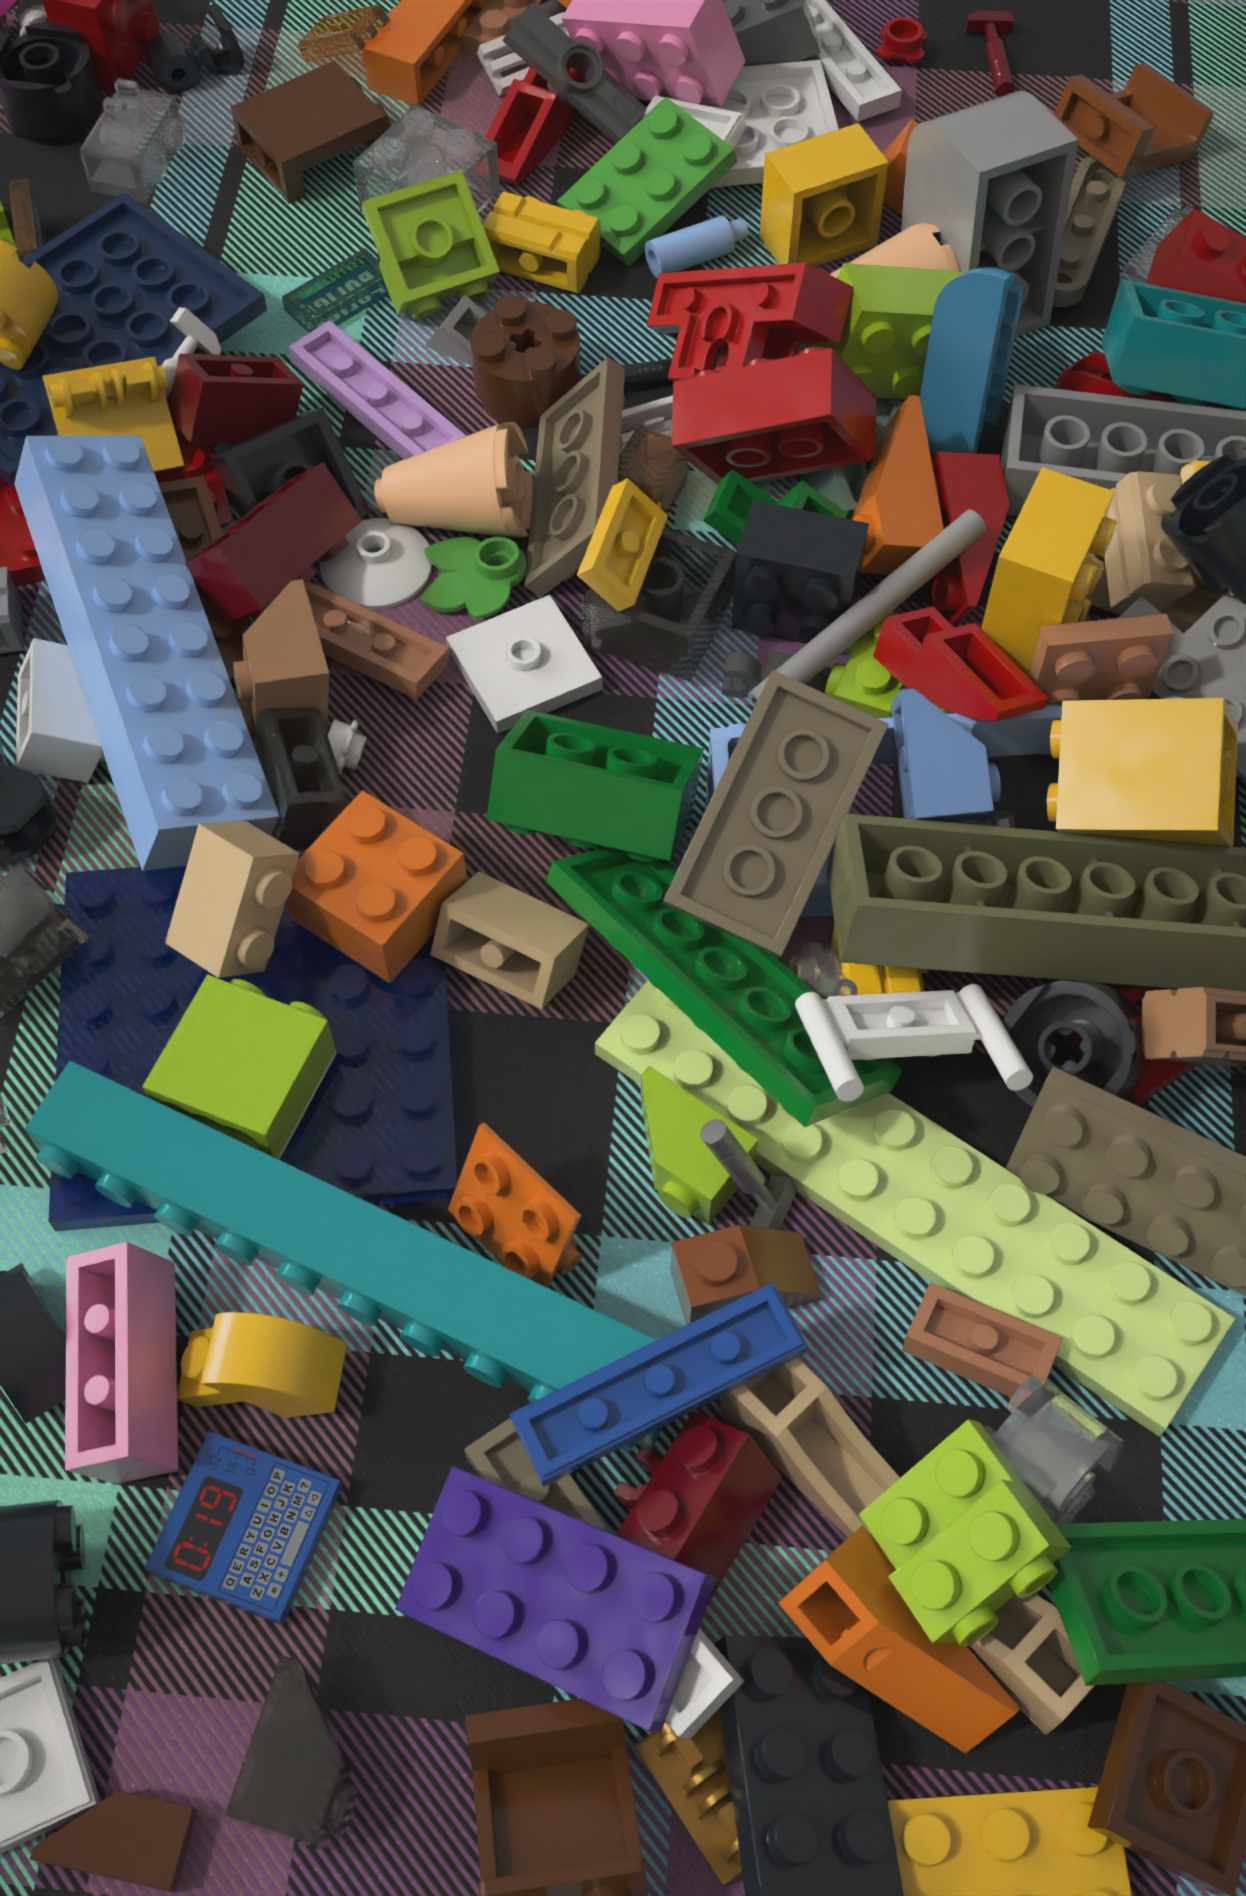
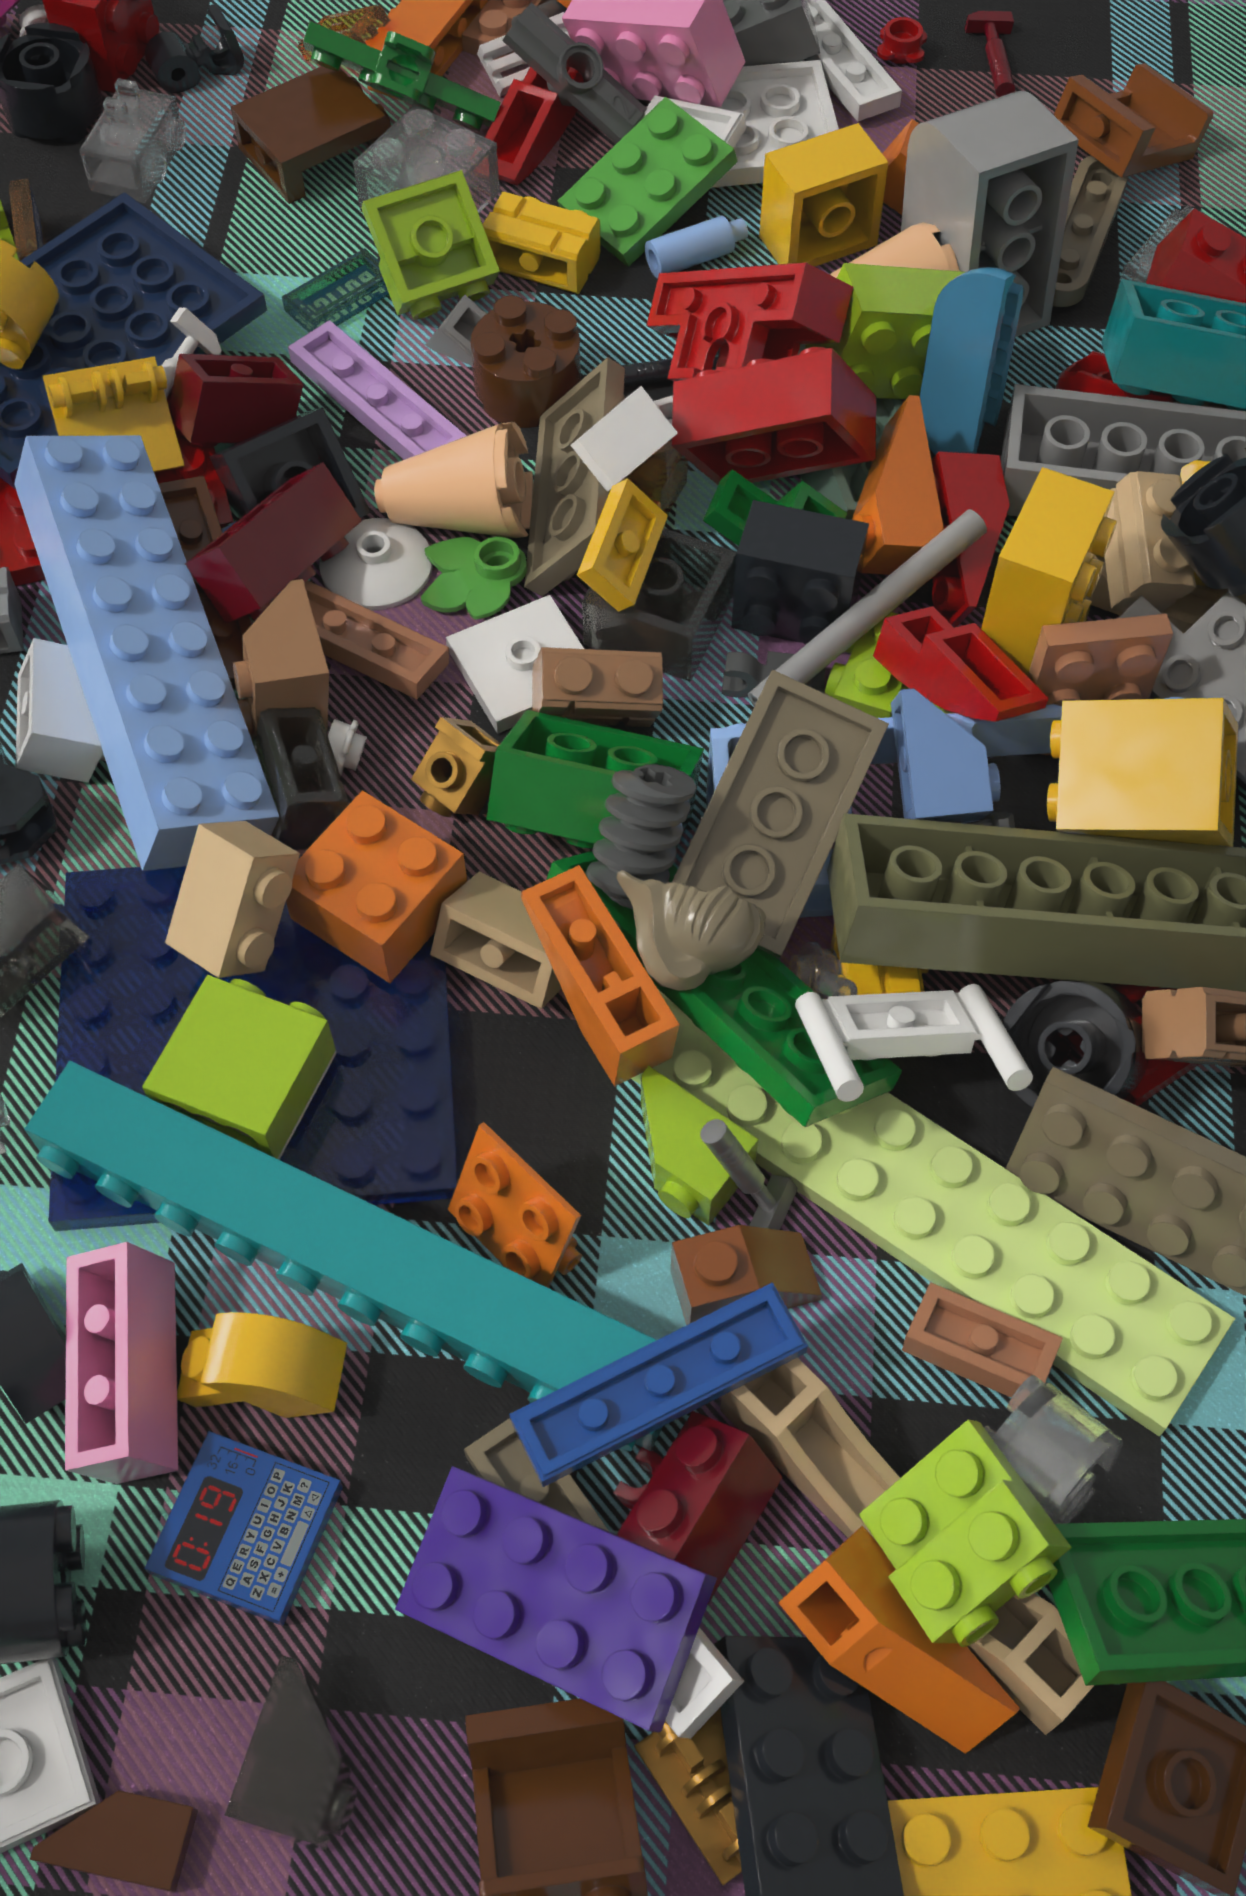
none -> green plate [303,21,501,131]
none -> pearl gold brick [411,717,501,817]
none -> orange slope [521,865,680,1087]
none -> medium nougat brick [532,647,663,727]
none -> white slope [570,386,678,492]
none -> dark grey piece [586,764,697,909]
none -> dark tan hair [616,870,766,991]

